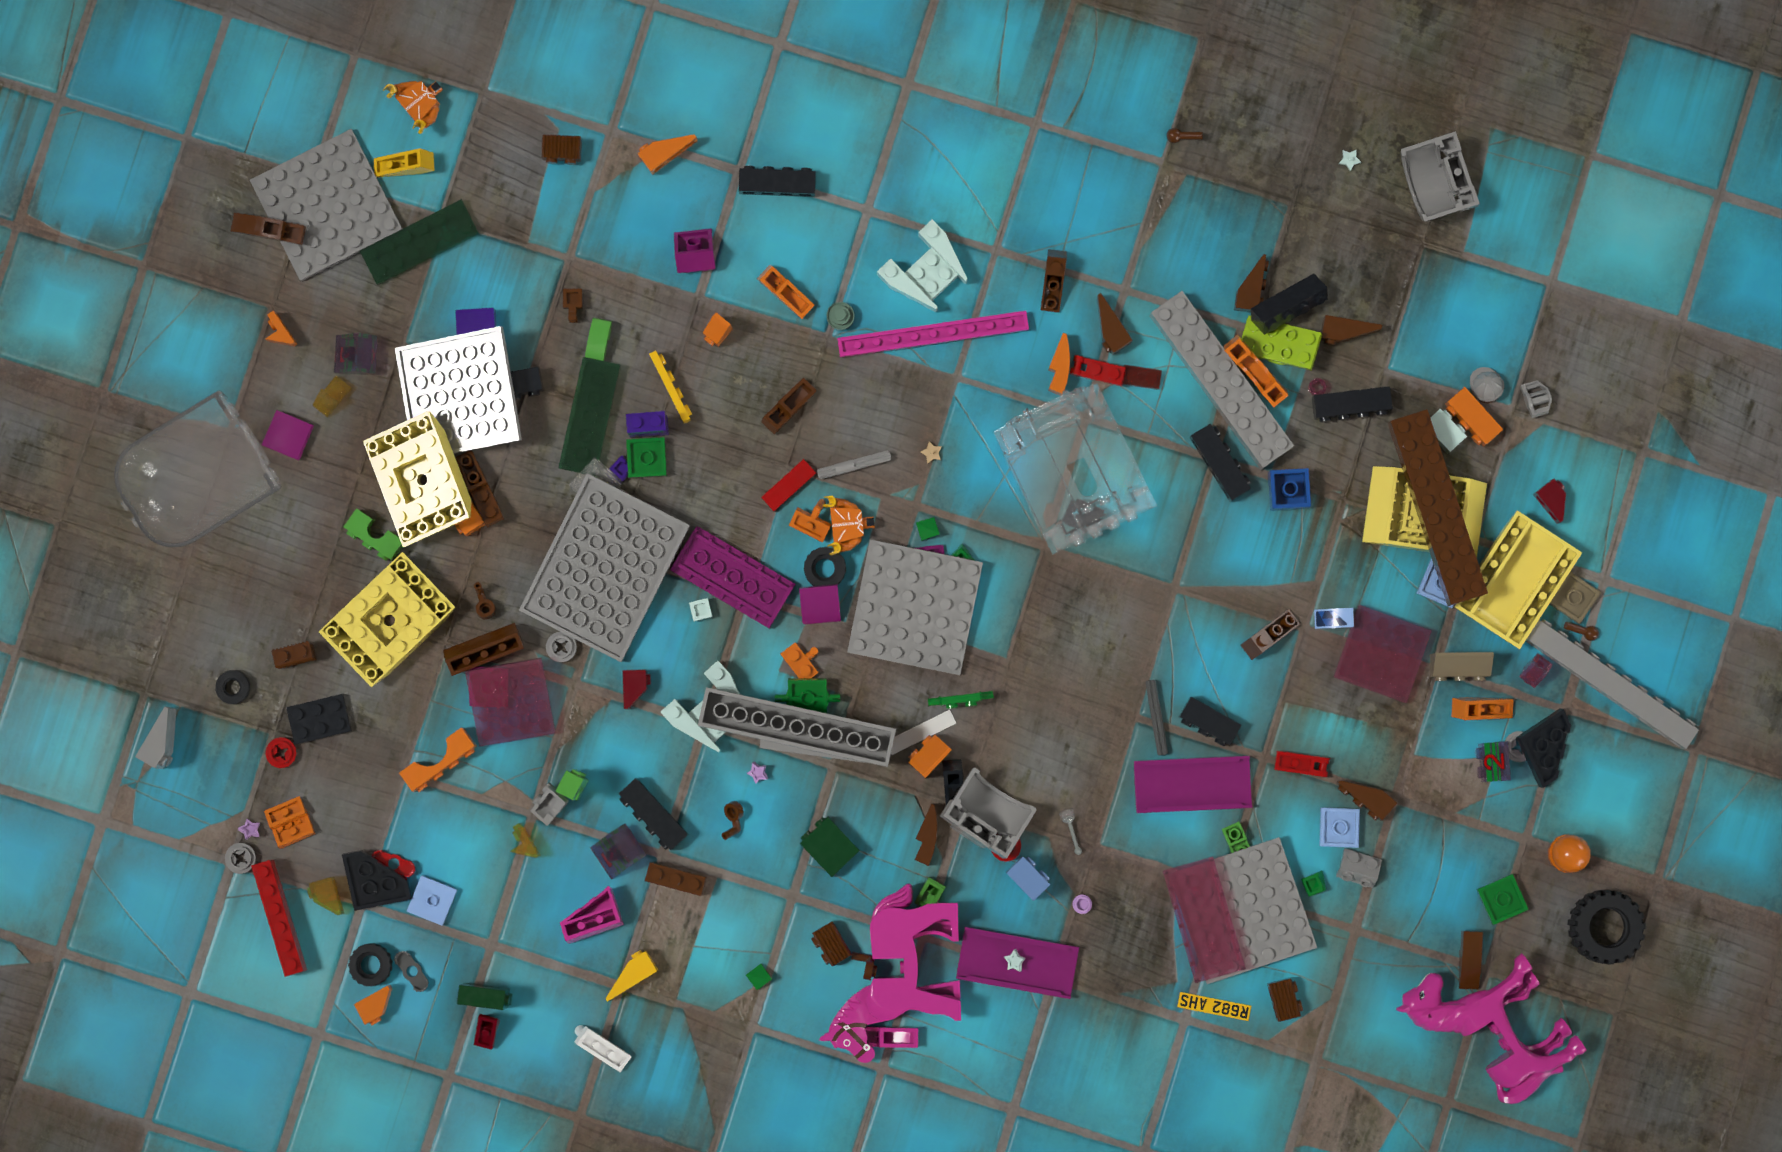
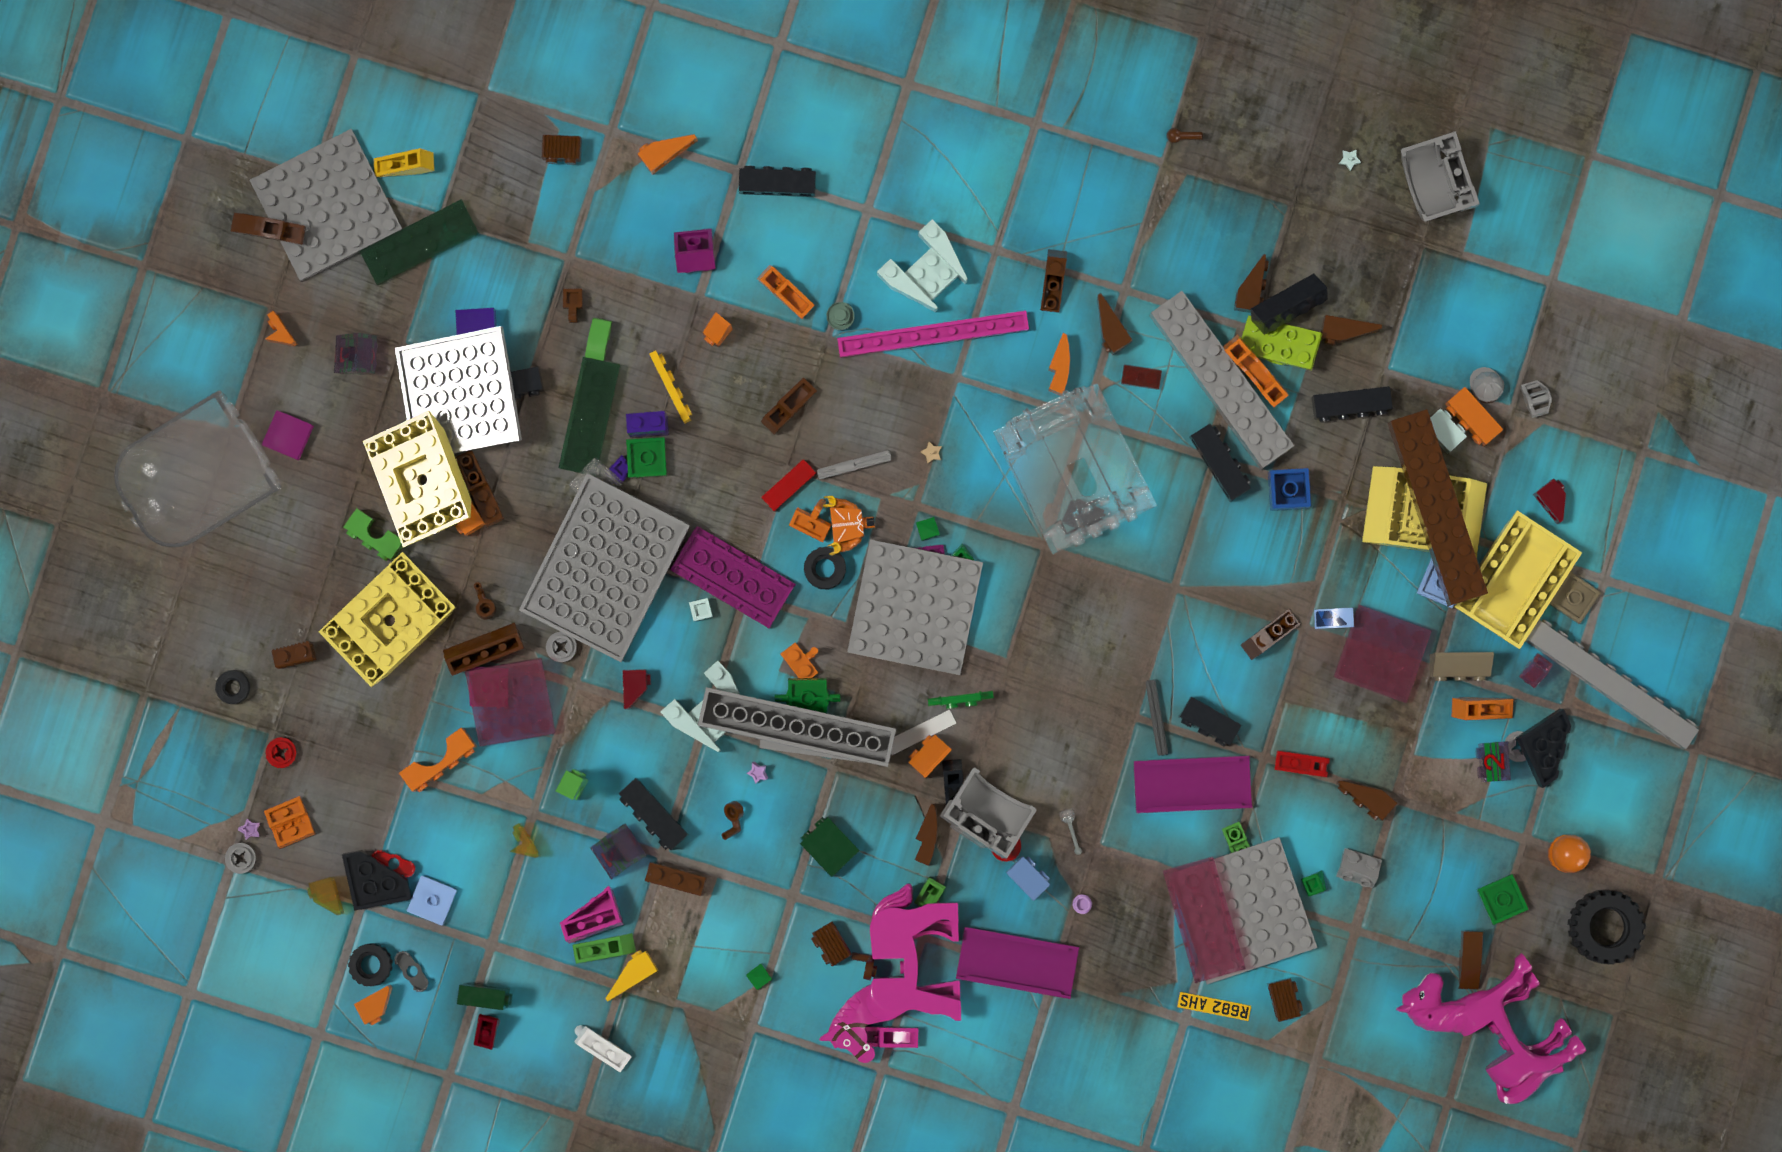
light grey slope [135,706,176,769] -> none
red brick [251,859,307,977] -> none
black plate [286,694,352,745] -> none
clear yellow slope [313,376,352,418] -> none
orange torso [383,81,443,134] -> none
light grey cylinder [530,782,569,826] -> none
magenta slope [799,584,841,624] -> none
light aqua piece [1004,949,1026,972] -> none
red plate [1070,355,1126,387] -> none
clear pink bush [1308,378,1326,395] -> none
light blue plate [1319,808,1360,848] -> none
reddish brown bar [1564,622,1599,641] -> none
none -> bright green slope [572,933,636,964]

